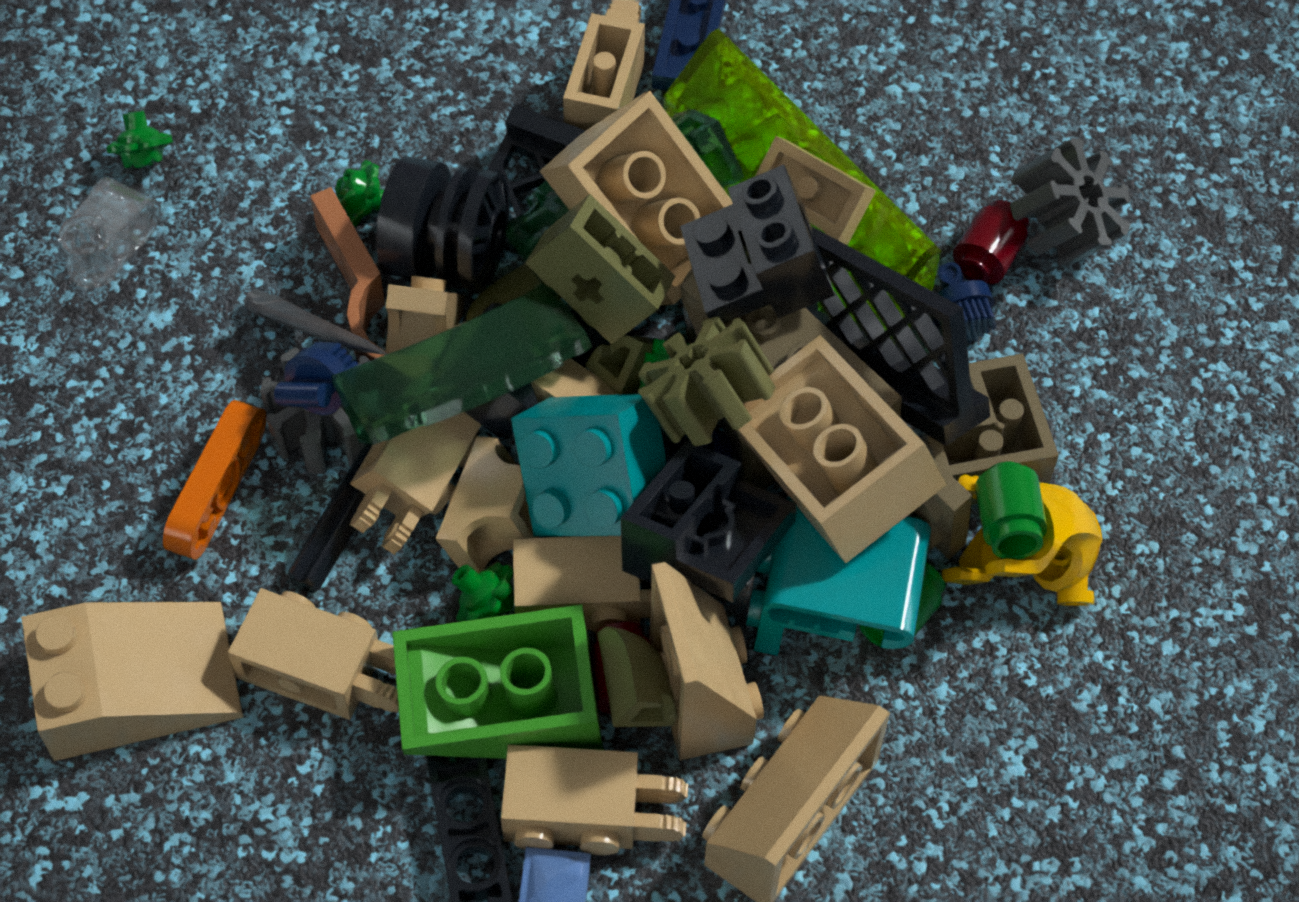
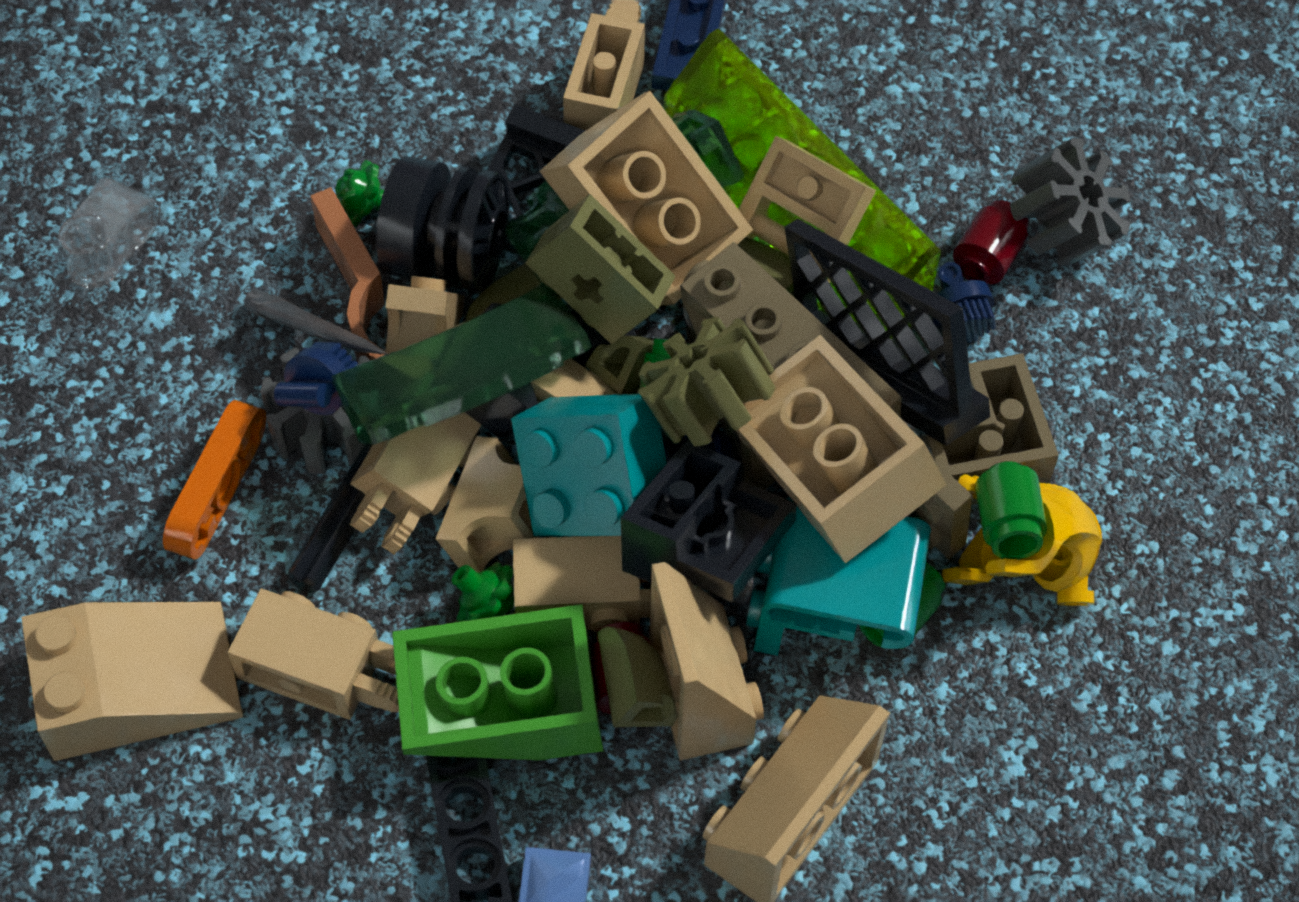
green plant [106,110,173,168] -> none
tan hinge [501,745,688,855] -> none
black brick [680,165,835,323] -> none

